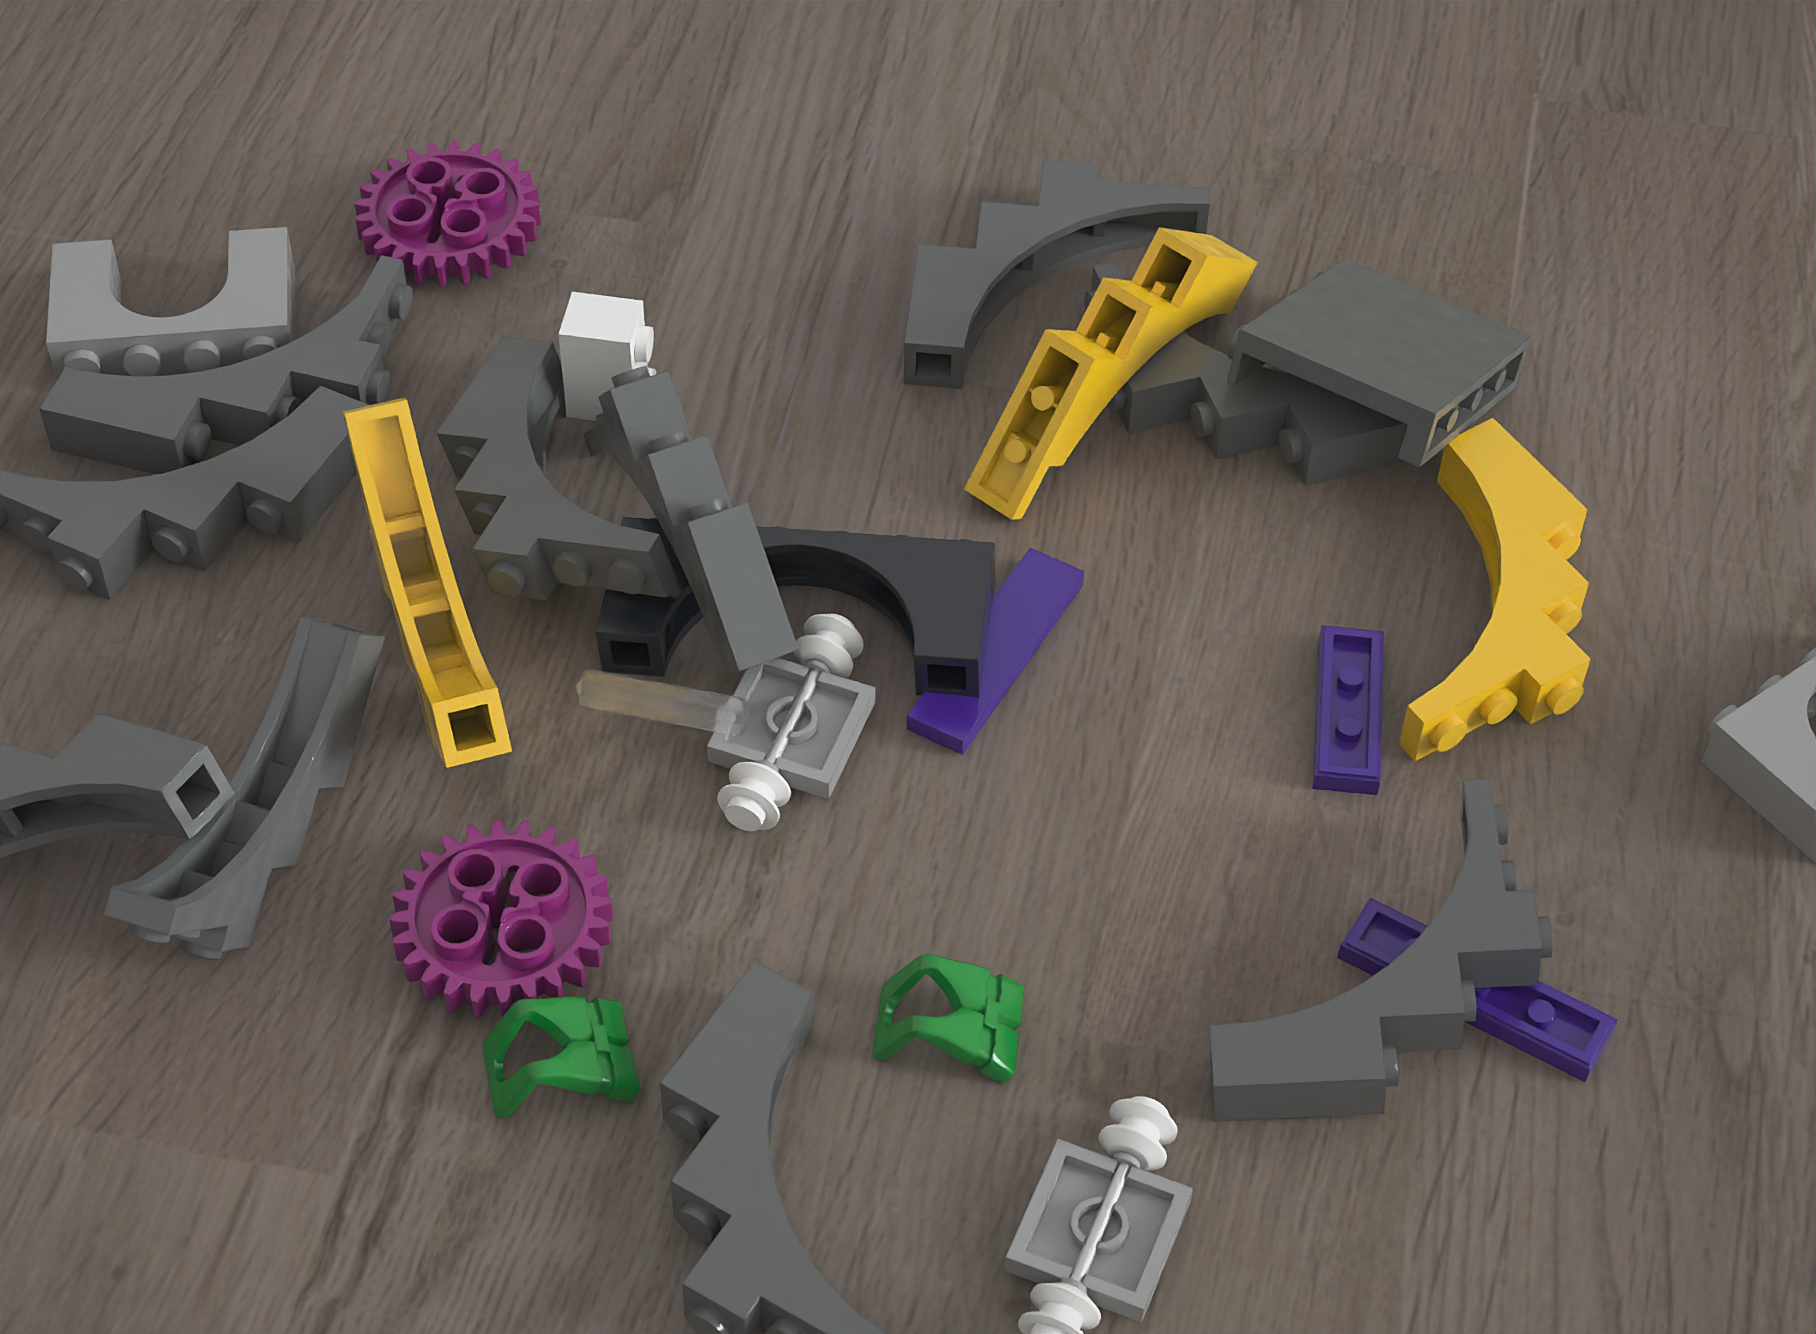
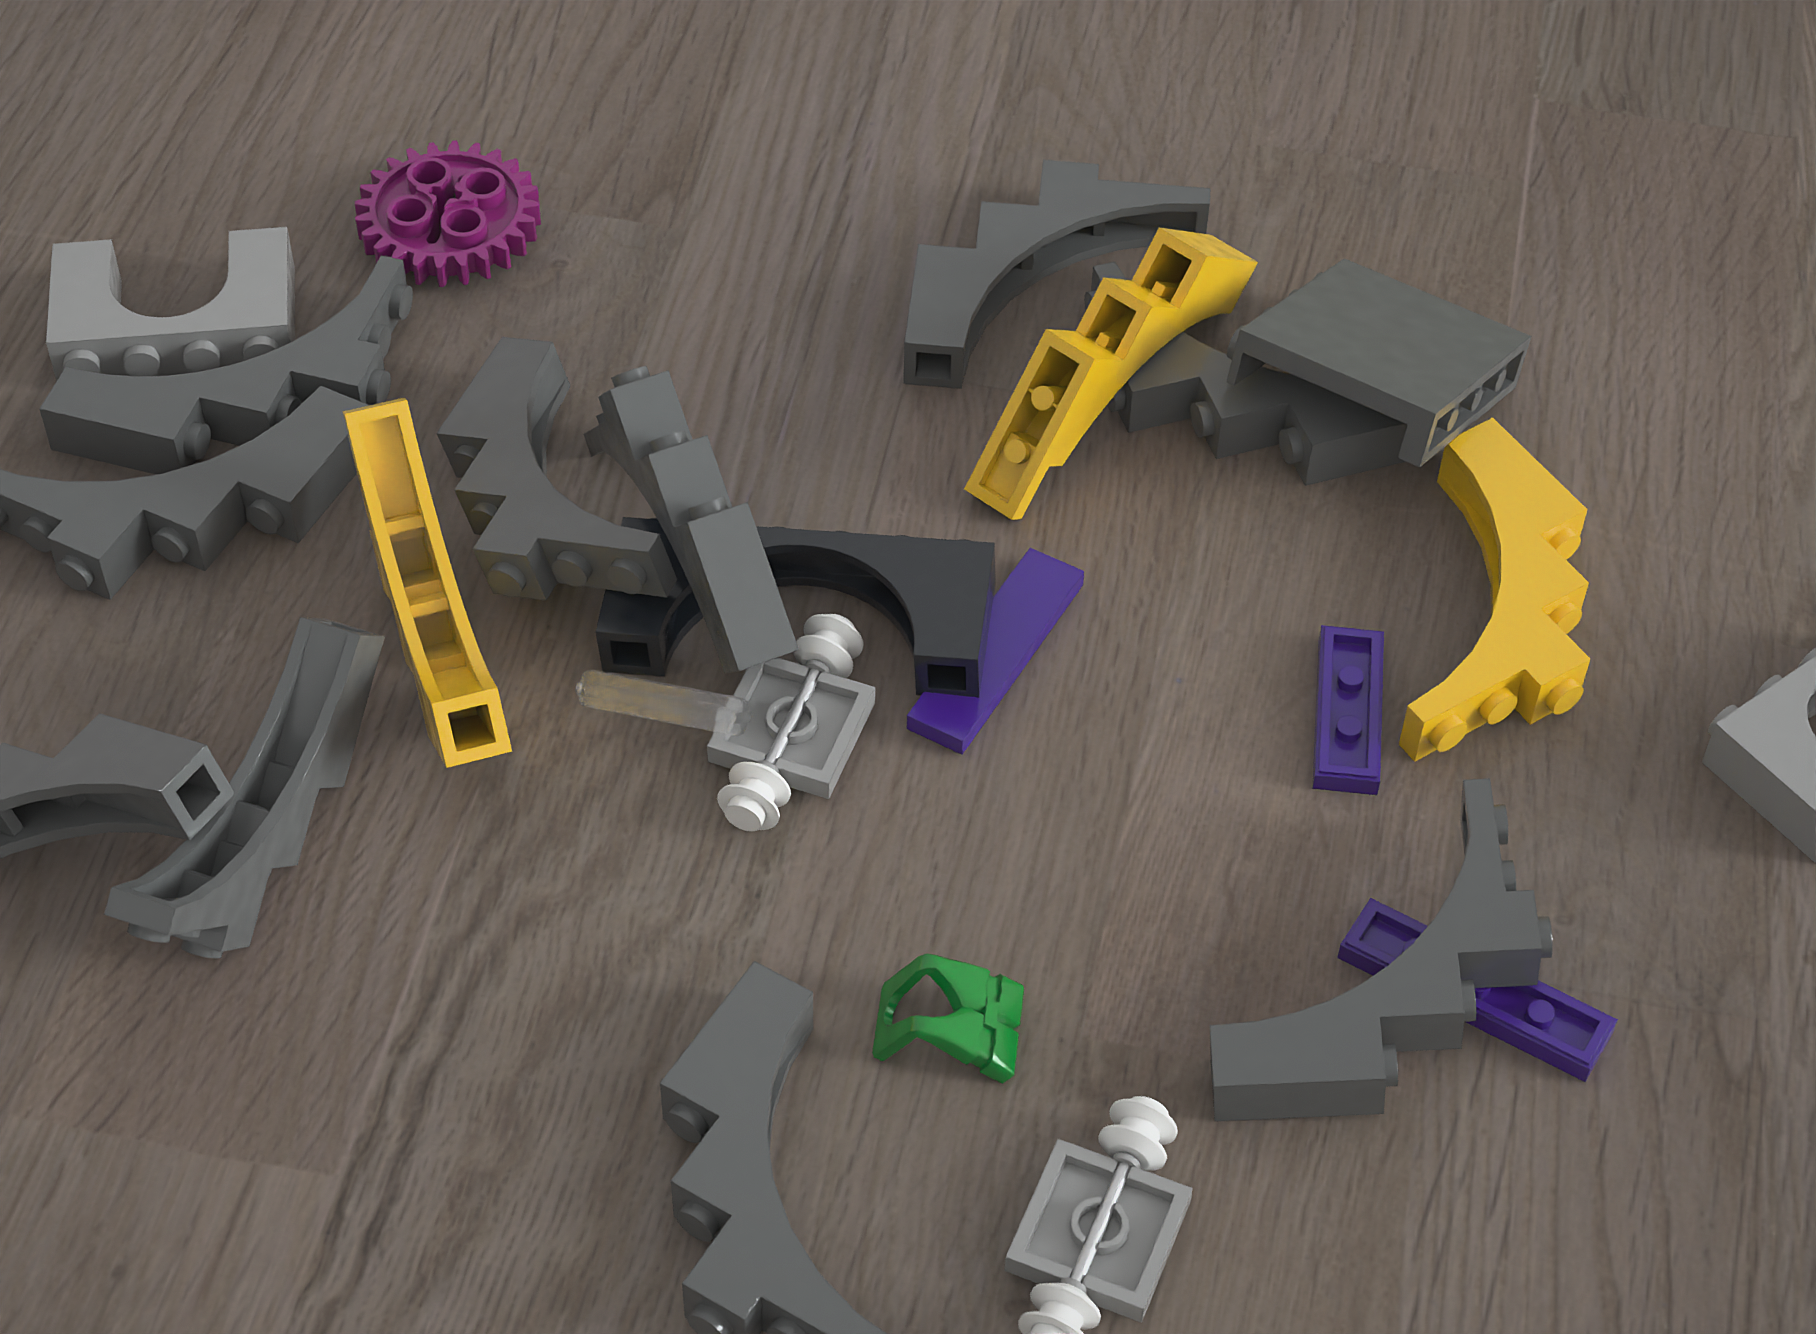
magenta gear [389,819,613,1020] -> none
green piece [482,996,641,1118] -> none
white brick [558,292,656,422] -> none

